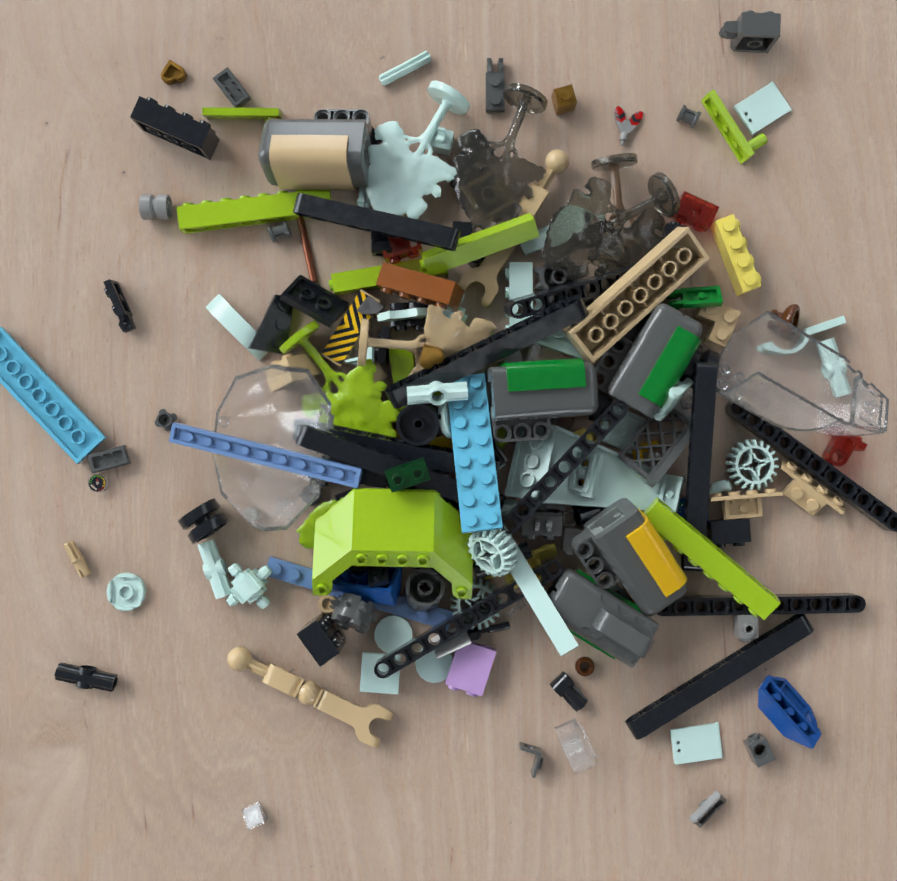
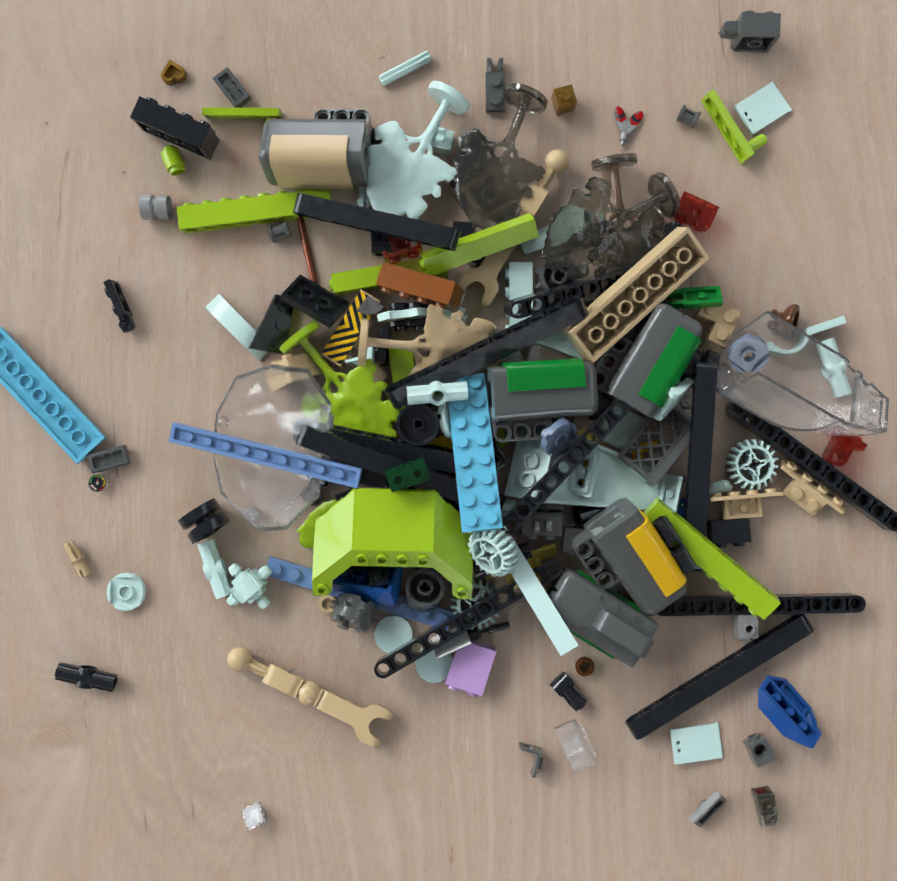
dark grey plate [155,409,177,431] -> none
black brick [296,612,346,667] -> none
light aqua tile [360,652,401,694] -> none
pearl gold tile [419,344,444,369] -> none
light yellow brick [710,214,761,296] -> none
none -> lime brick [160,145,185,176]
none -> sand blue plate [540,417,577,456]
none -> black piece [651,515,697,574]
none -> sand blue plate [727,334,769,373]
none -> clear smoke leg [751,786,778,828]

